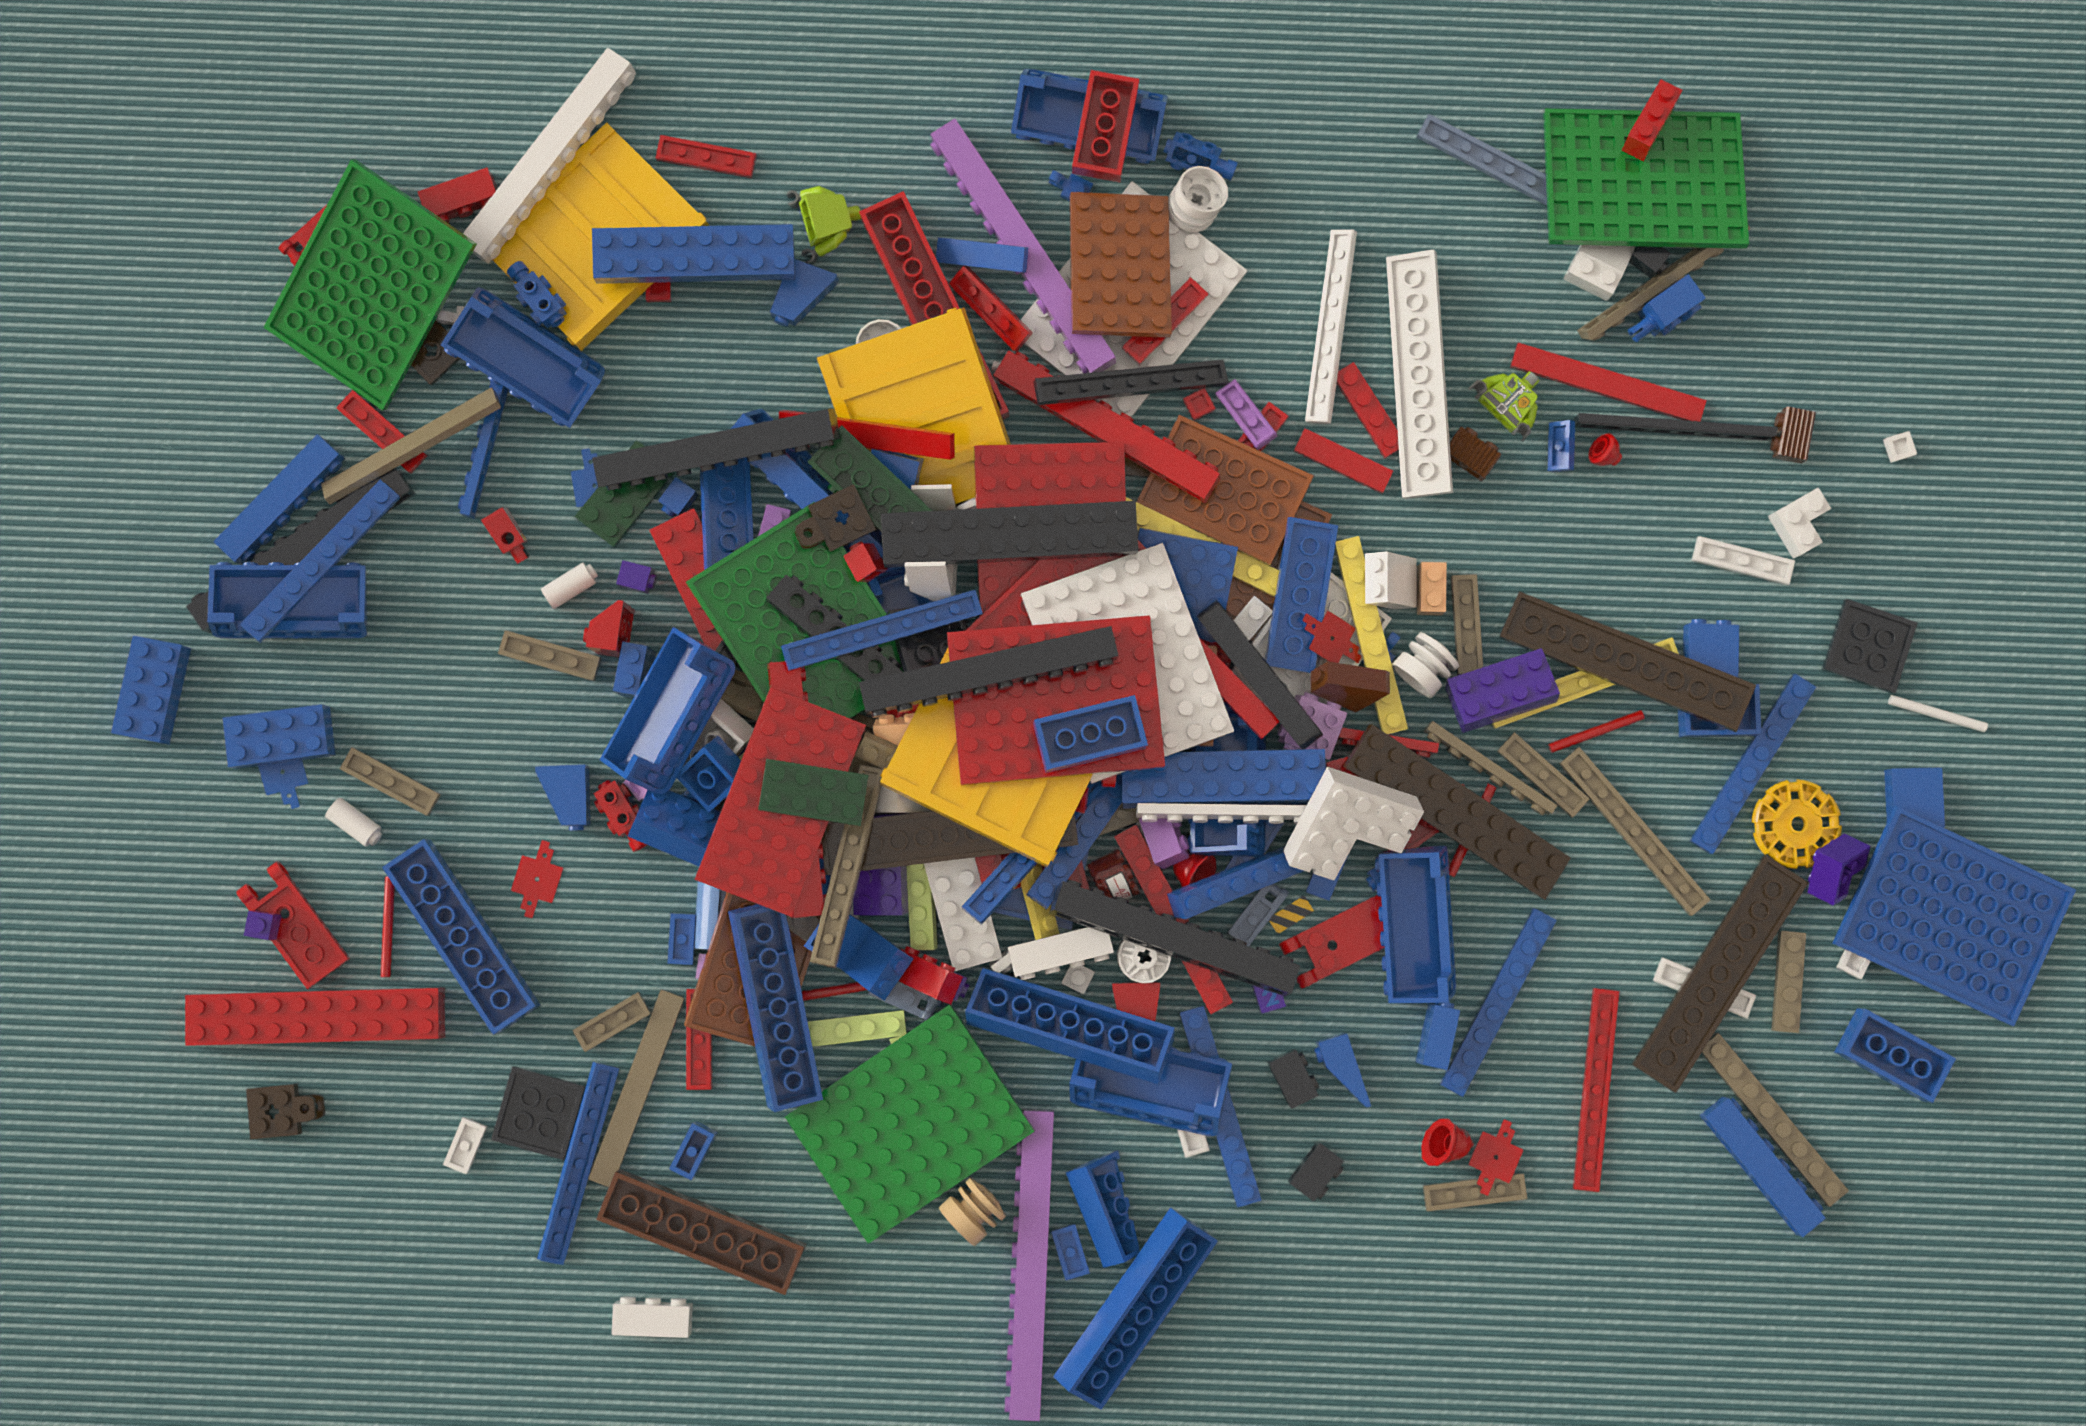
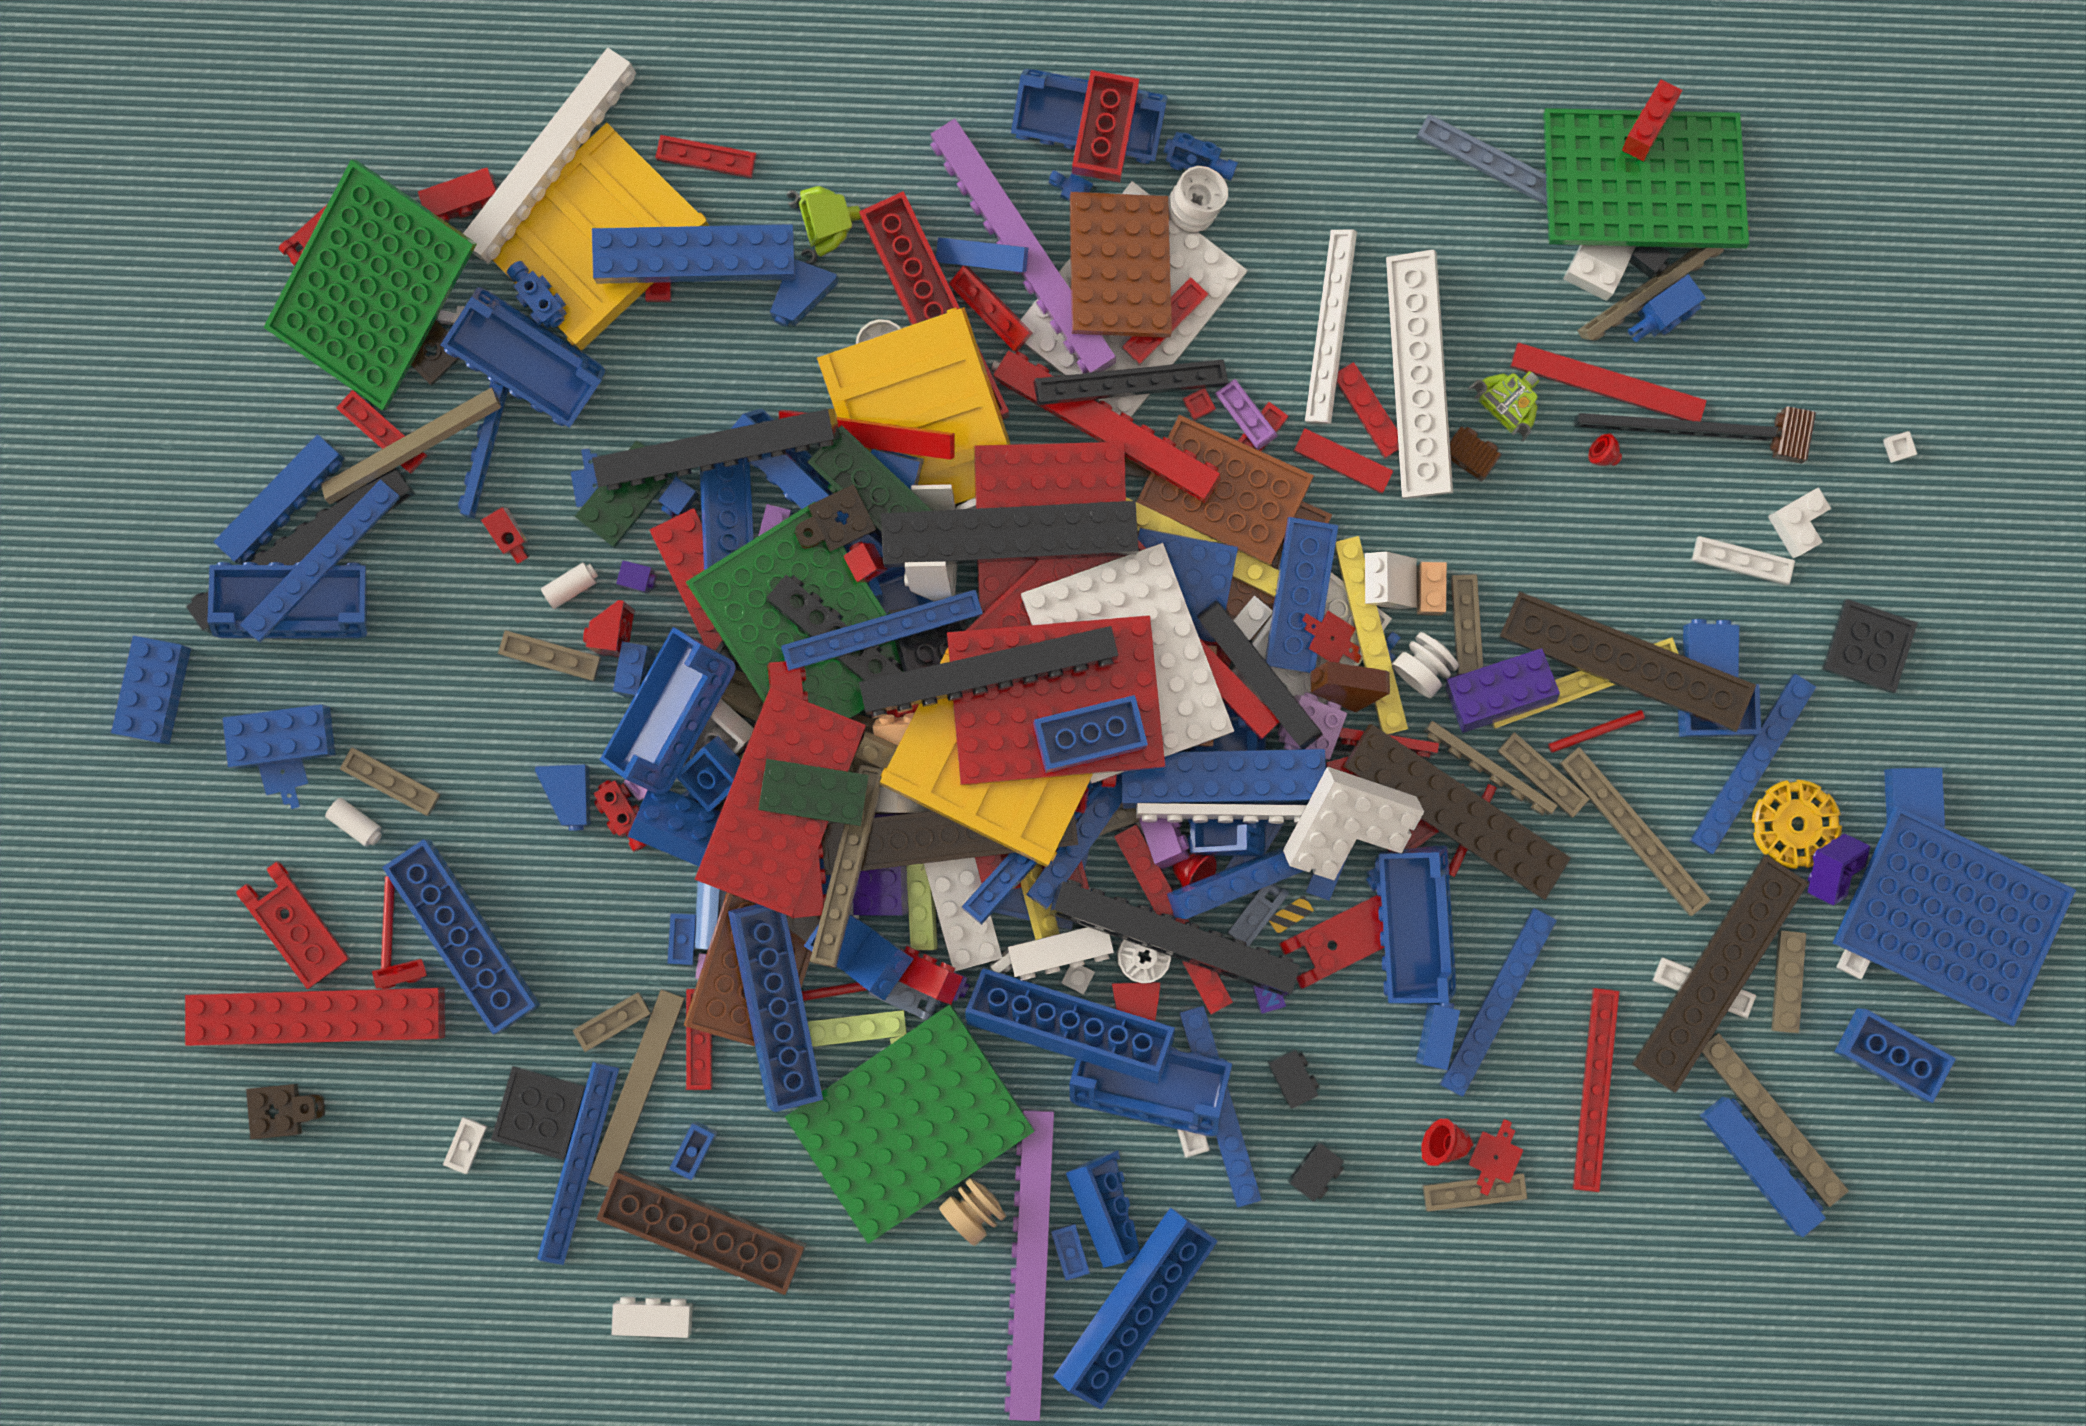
dark purple brick [243,910,281,940] -> none
red piece [511,840,563,918] -> none
clear red brick [1087,849,1140,900] -> none
blue slope [1314,1033,1371,1108] -> none
blue plate [1547,420,1575,472] -> none
white bar [1888,695,1988,732] -> none
none -> red plate [372,959,427,989]

